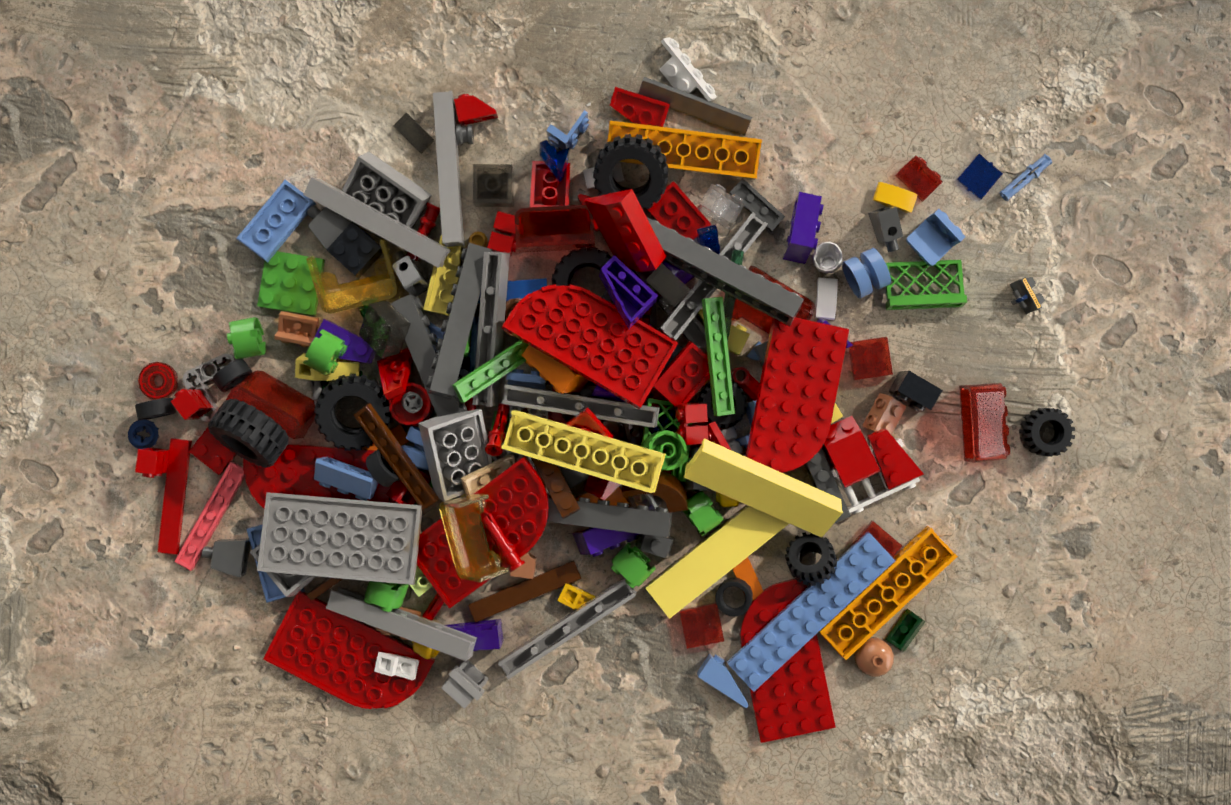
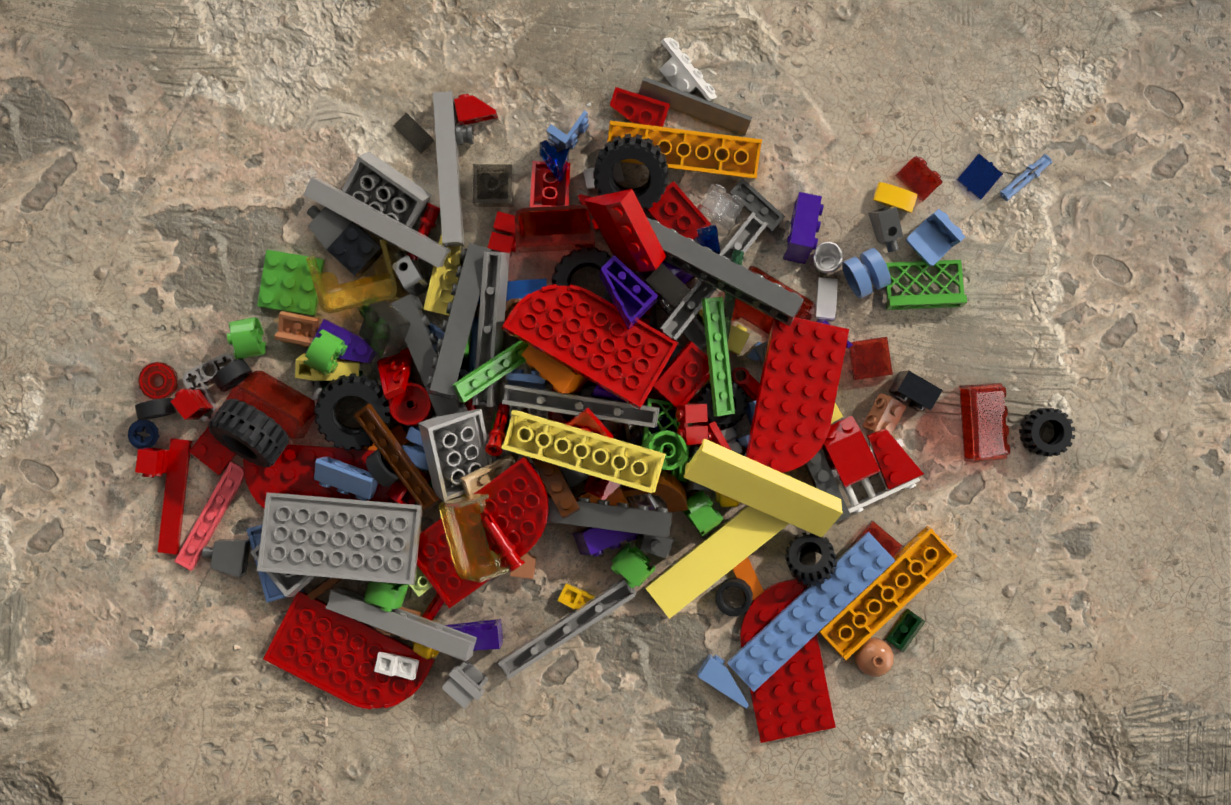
medium blue tile [236,180,316,263] -> none
dark grey wheel [401,392,423,413] -> none
pearl gold plate [468,232,488,248] -> none
reddish brown tile [468,560,581,622] -> none
clear red plate [679,603,724,649] -> none
dark grey hips [1010,277,1045,314] -> none

